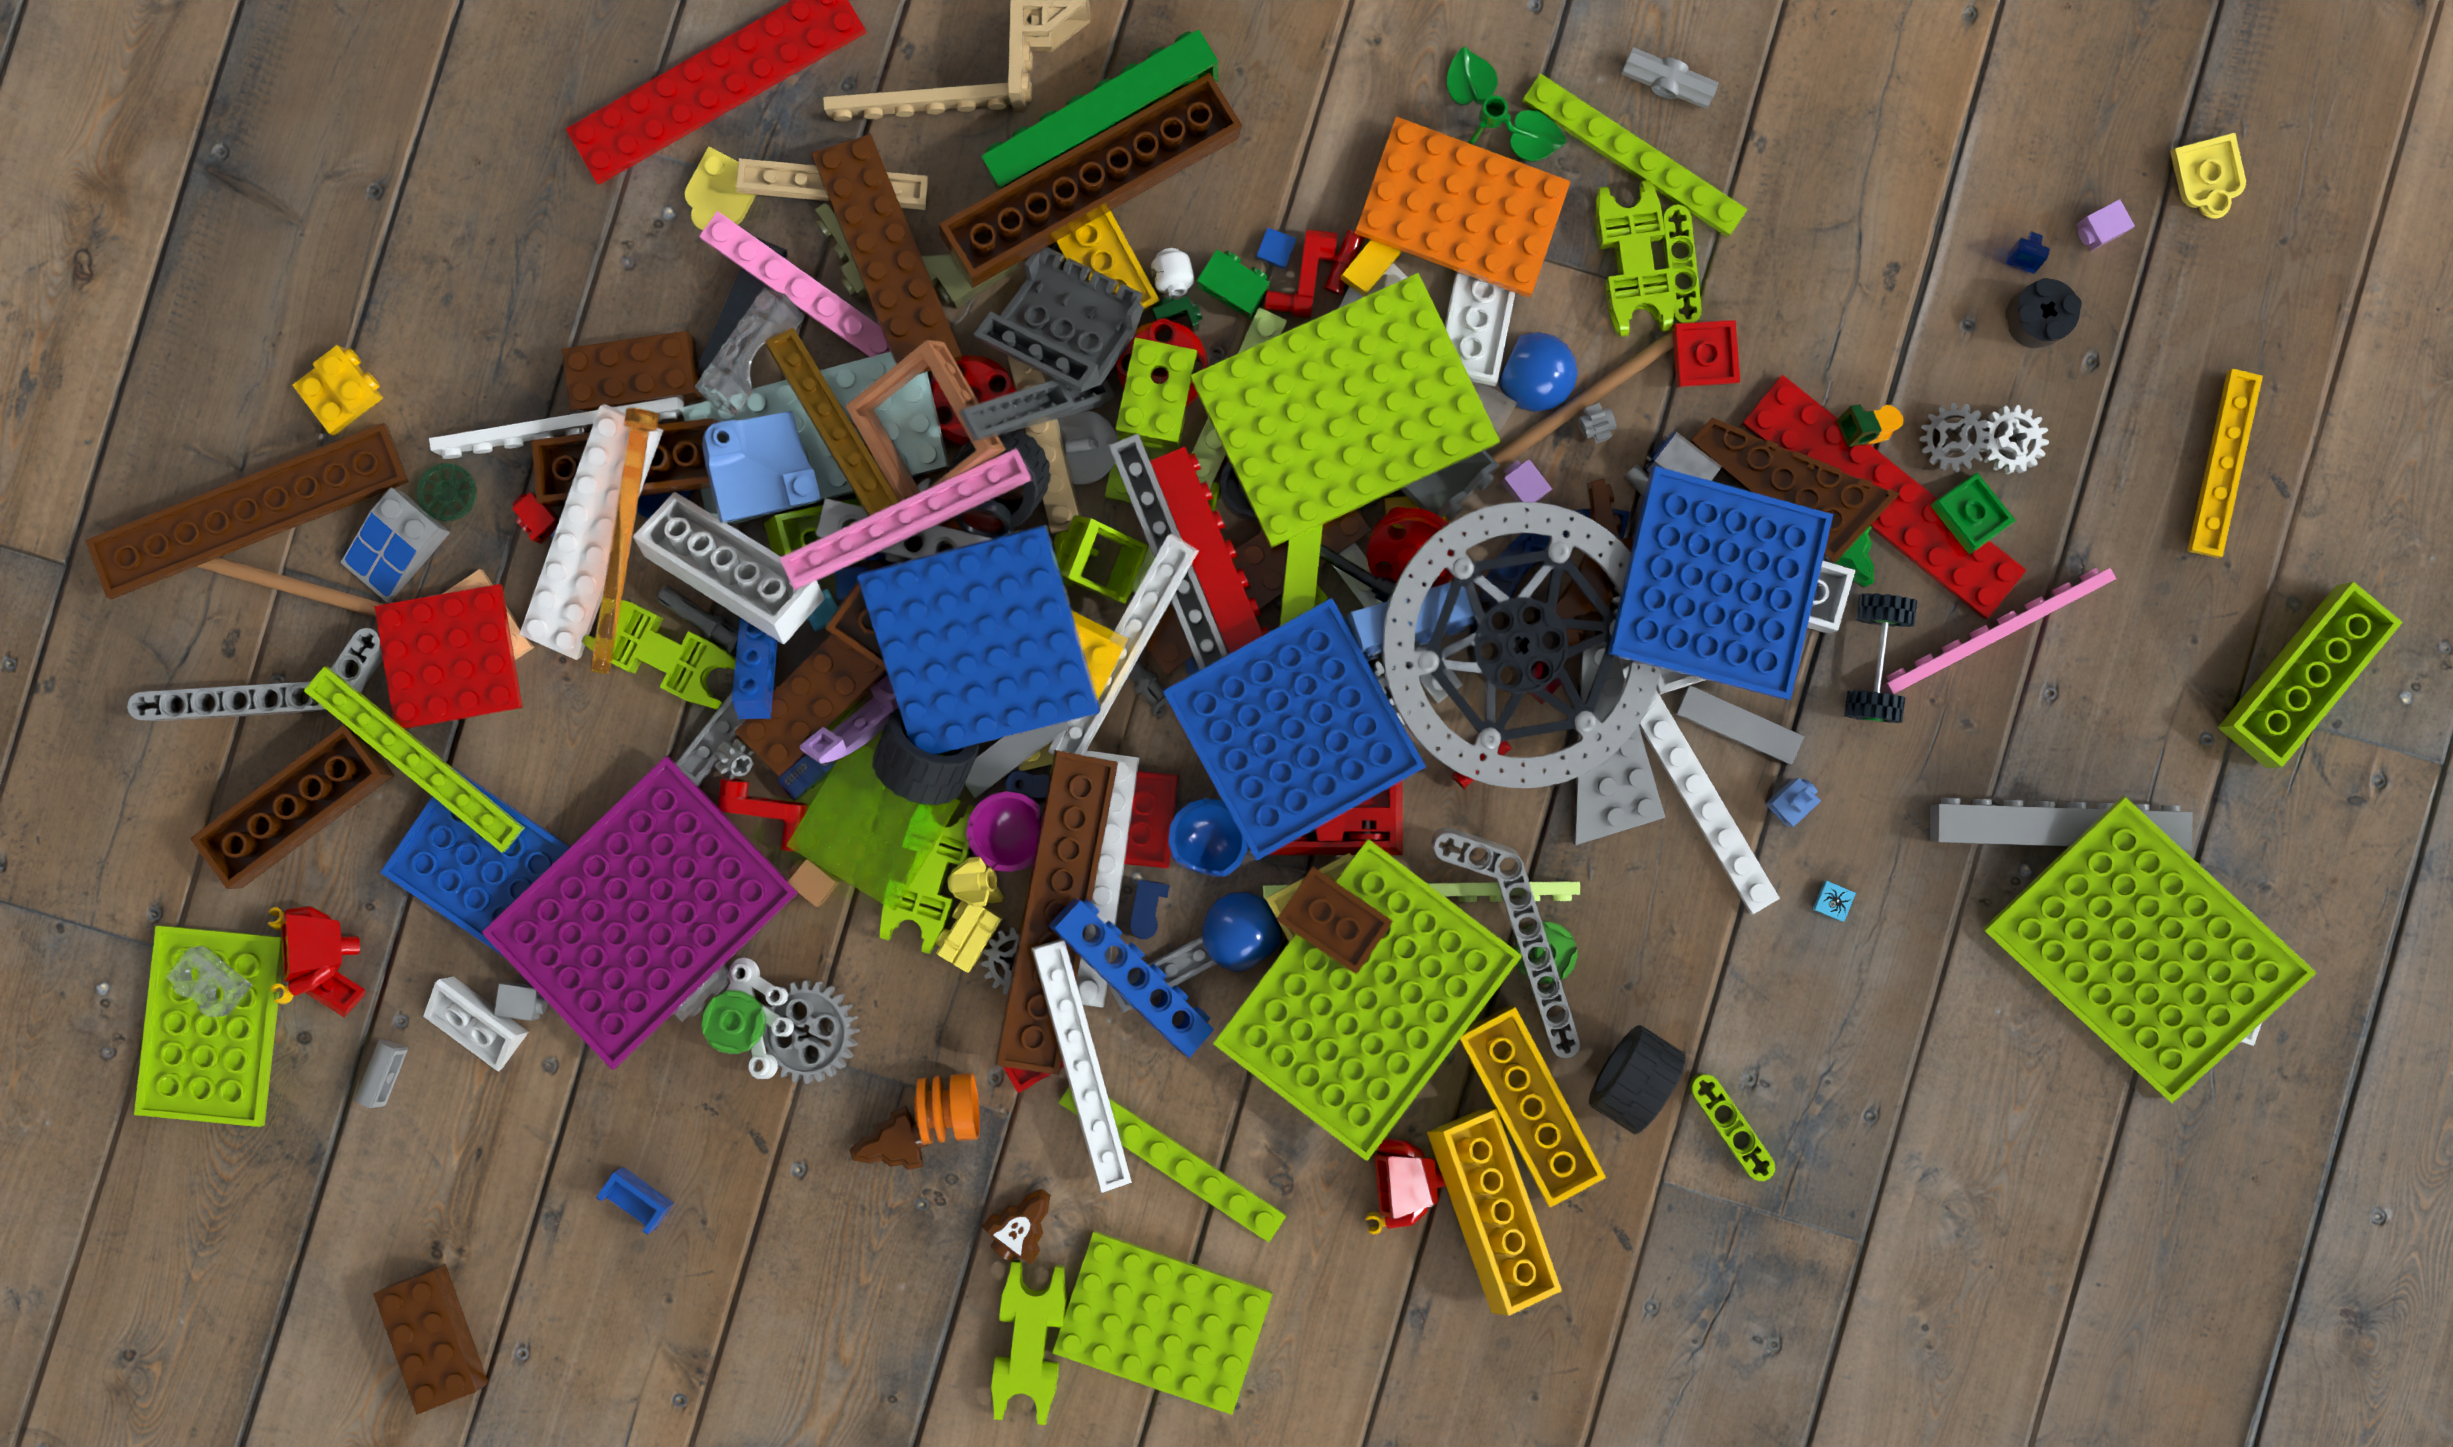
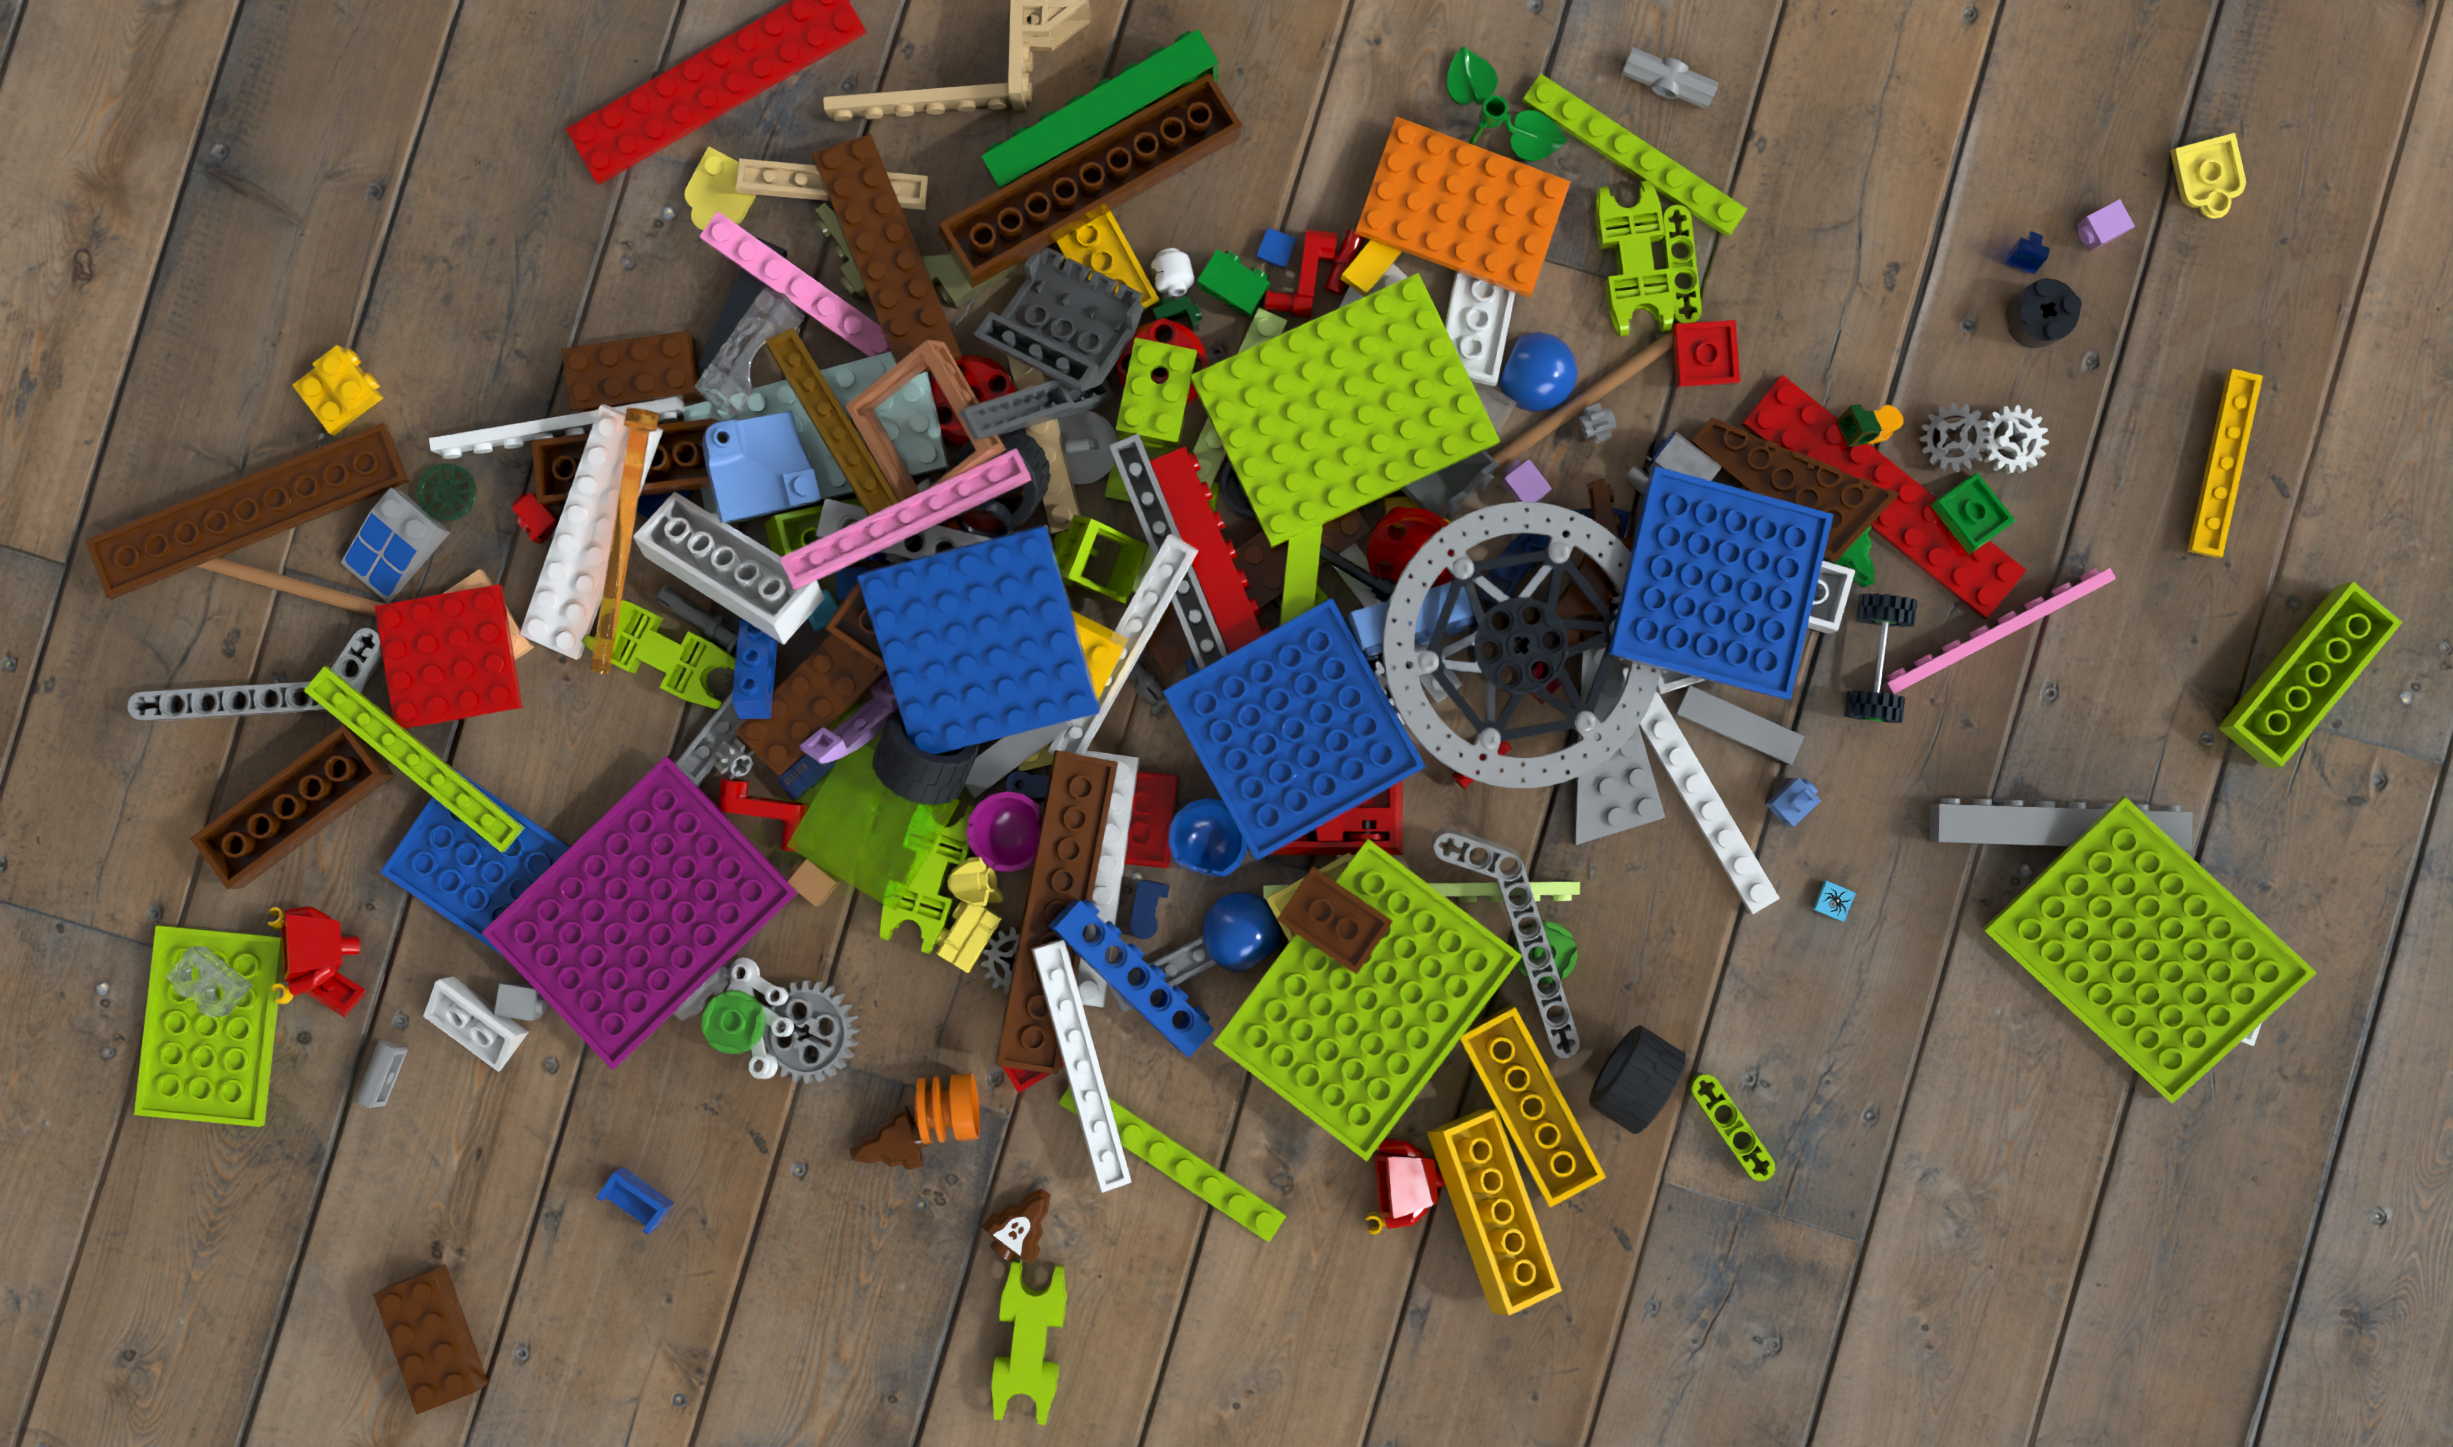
lime plate [1052,1230,1273,1415] -> none

